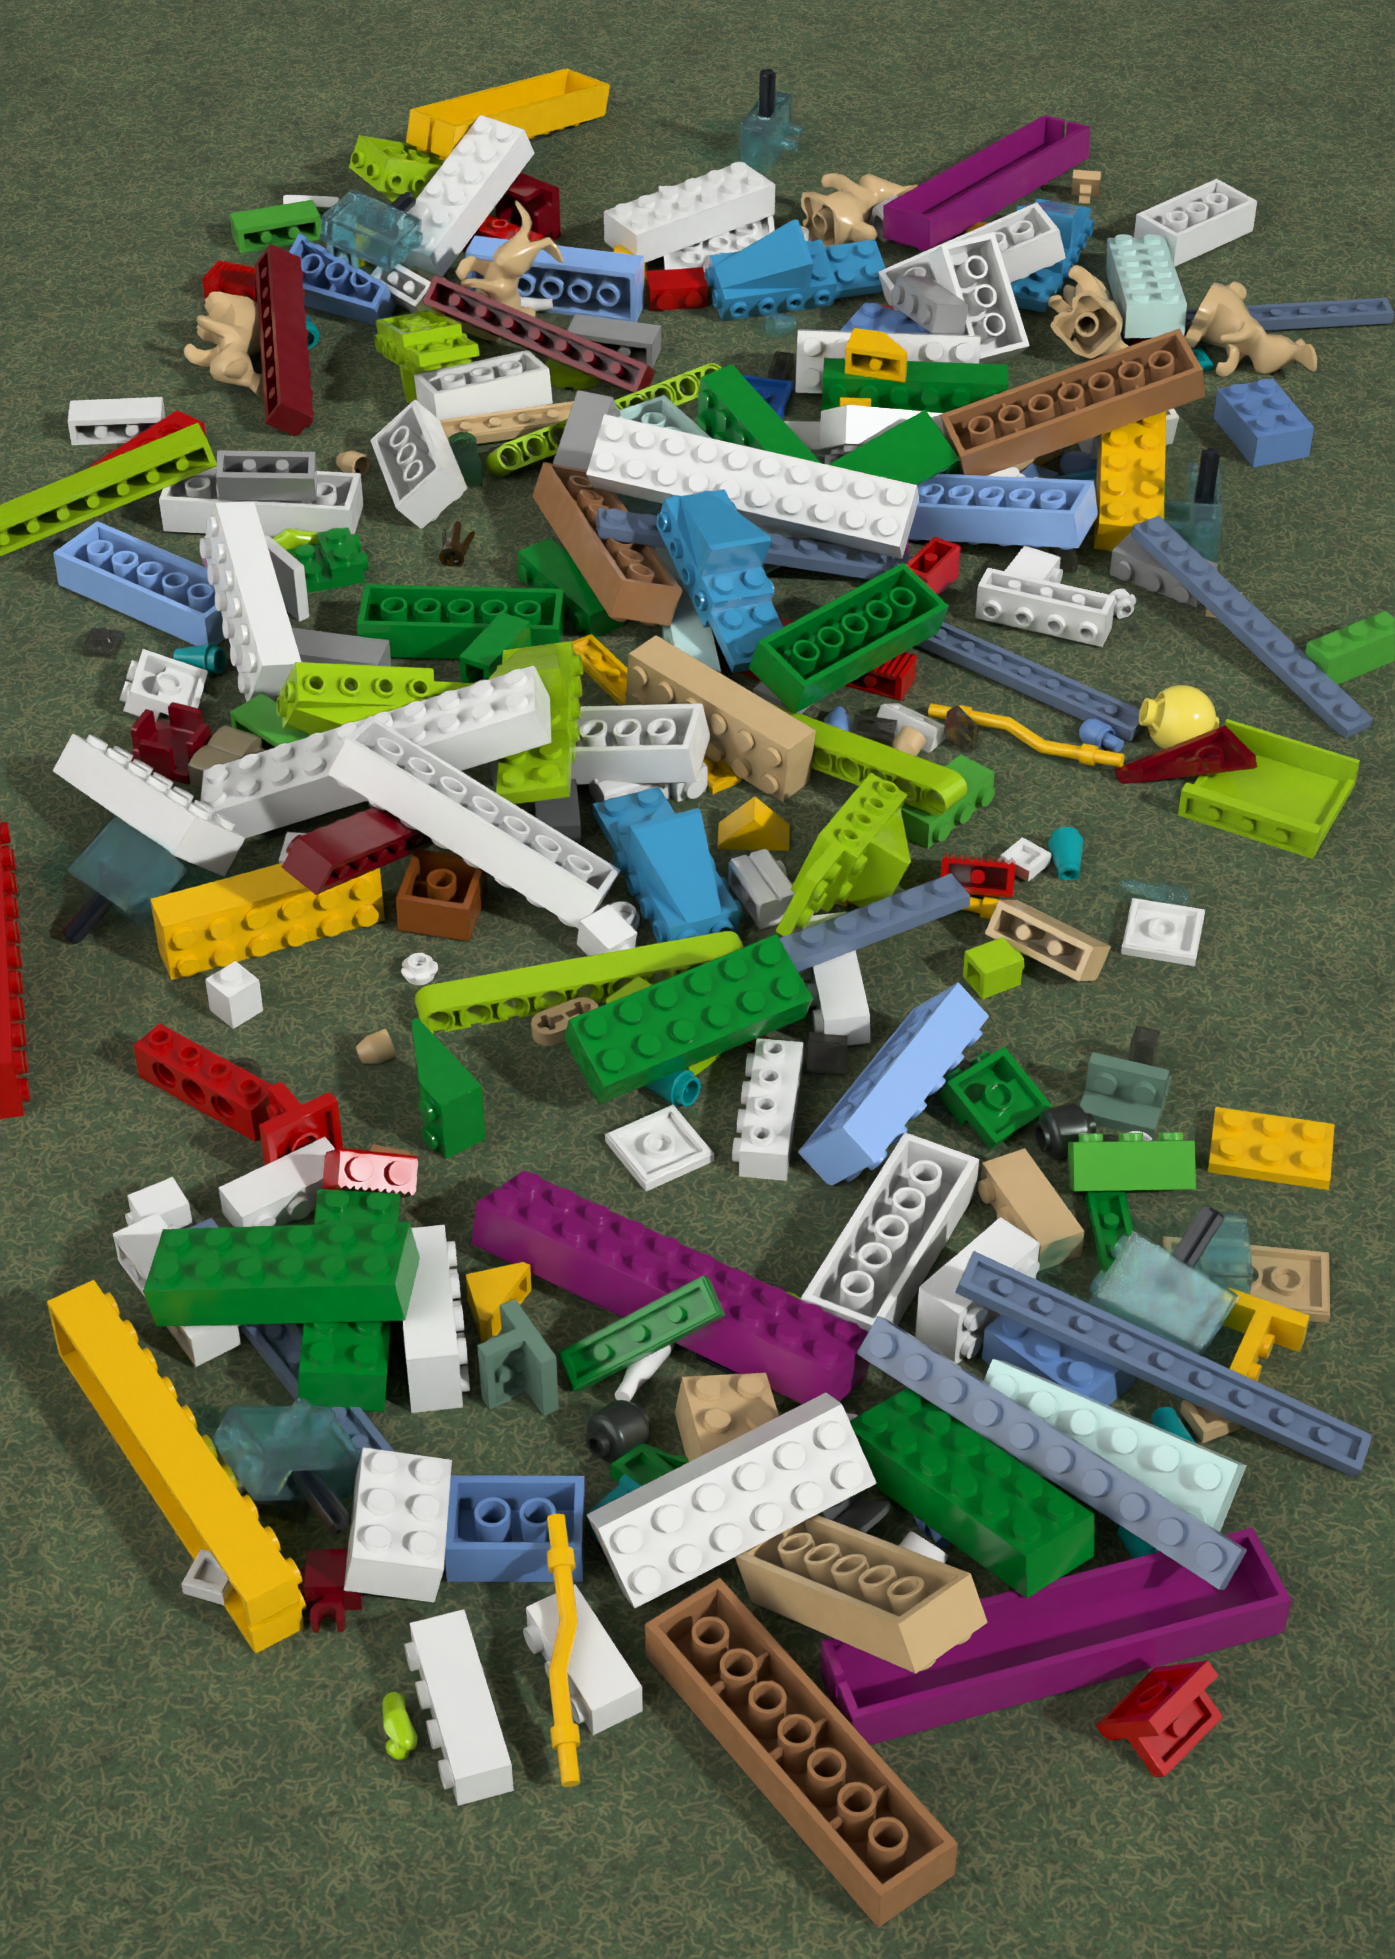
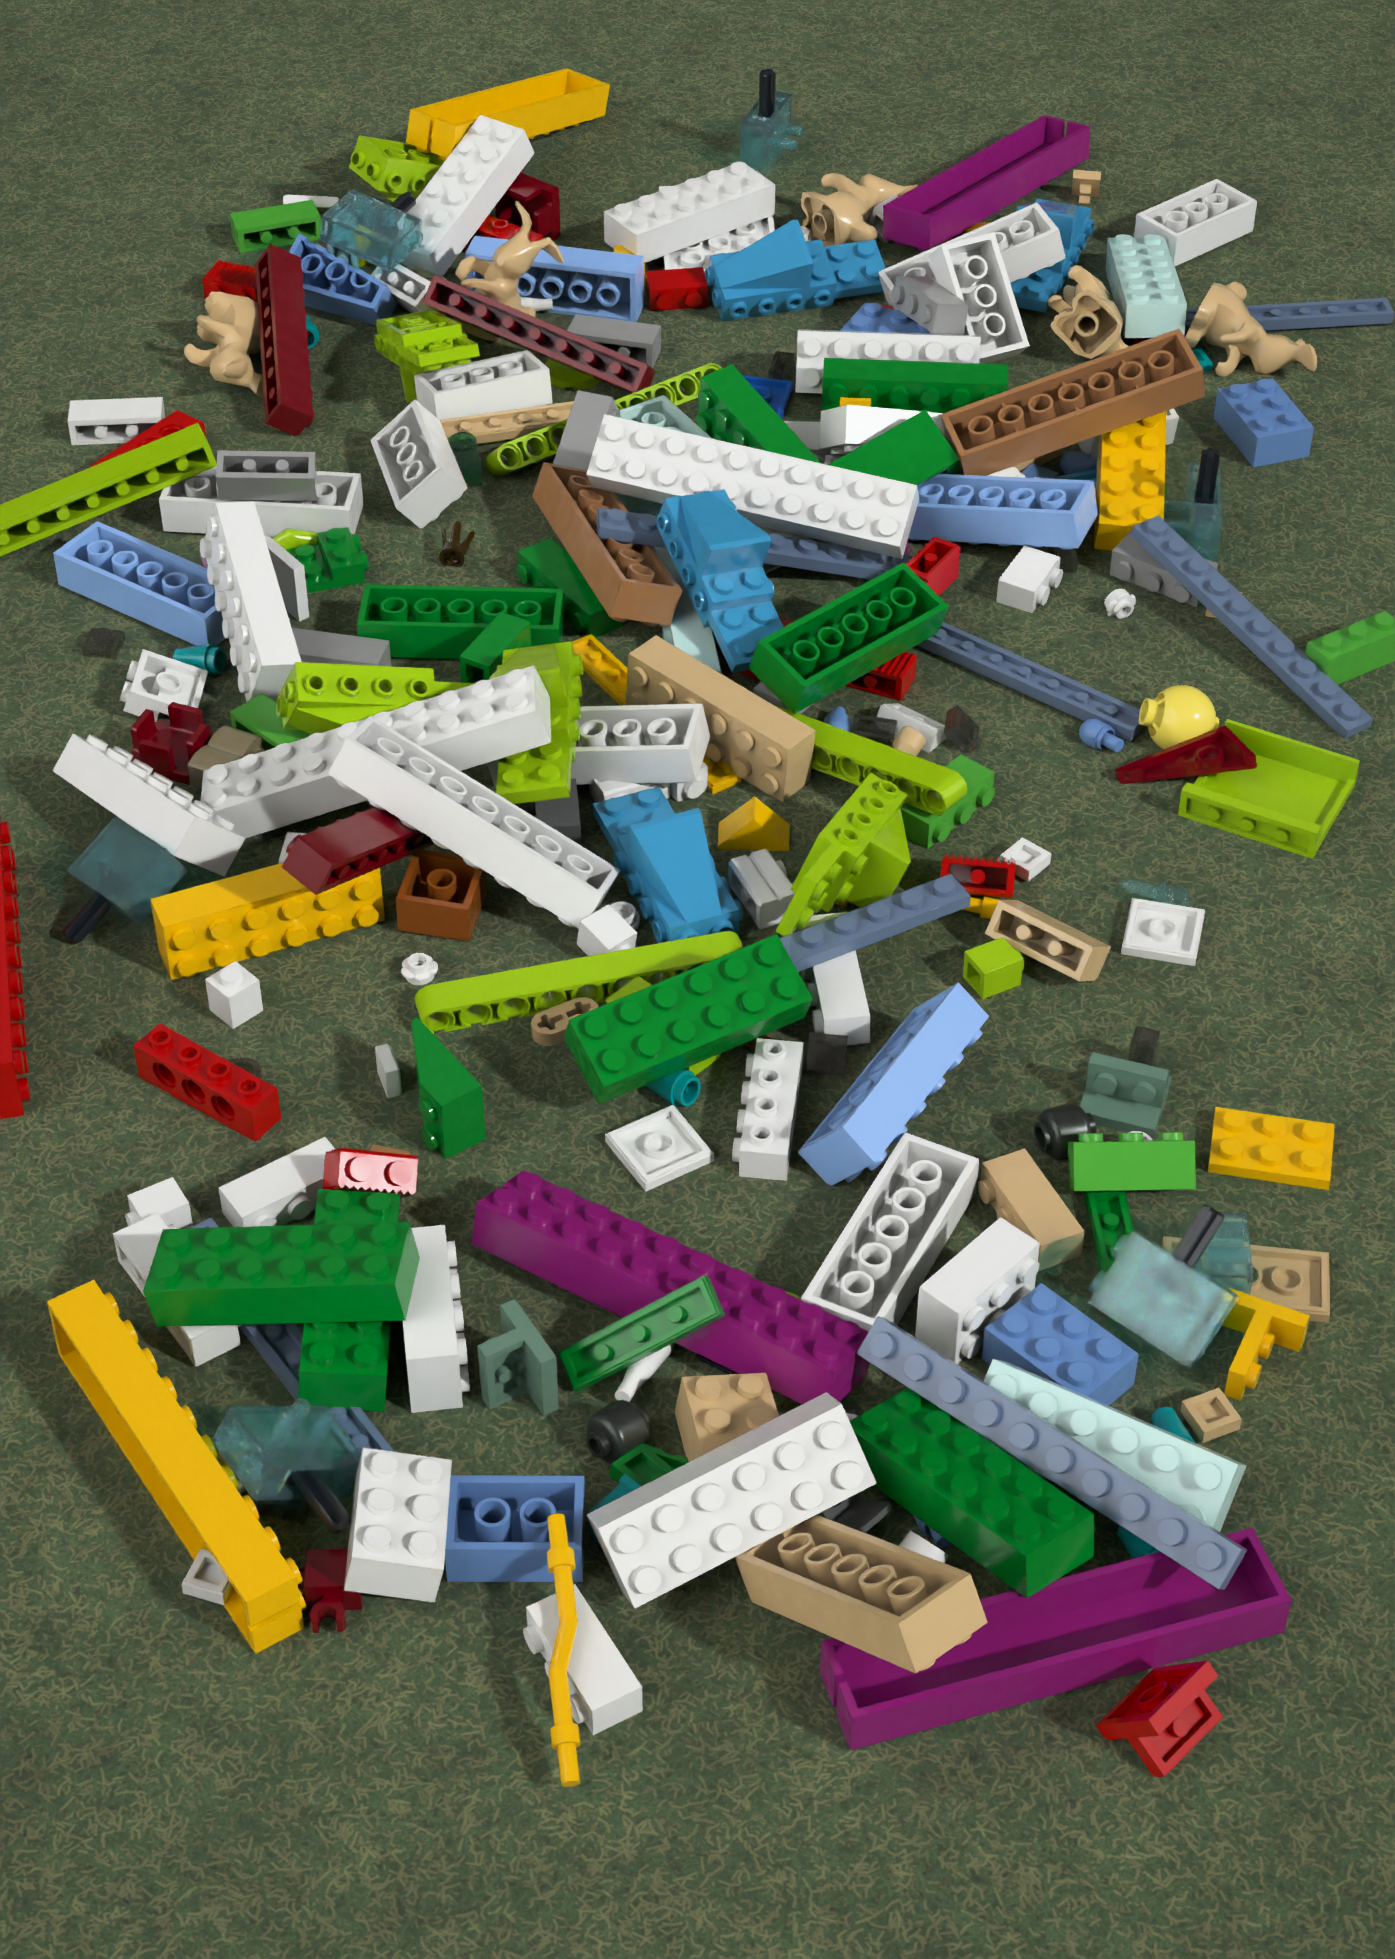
red bracket [259,1081,343,1165] -> none
tan hose [336,451,370,476] -> none
tan hose [355,1028,397,1065] -> none
lime arm [382,1692,418,1760] -> none
white brick [404,1609,514,1806] -> none
yellow slope [465,1262,532,1344] -> none
medium nougat brick [645,1578,958,1928] -> none
clear light blue hose [764,313,796,339] -> none
yellow slope [845,328,908,382] -> none
yellow bar [928,703,1124,768] -> none
green plate [938,1046,1053,1150] -> none
sand blue plate [955,1251,1373,1478] -> none
white brick [975,568,1115,647] -> none
teal cone [1048,827,1084,880] -> none
none -> white tile [375,1044,402,1098]

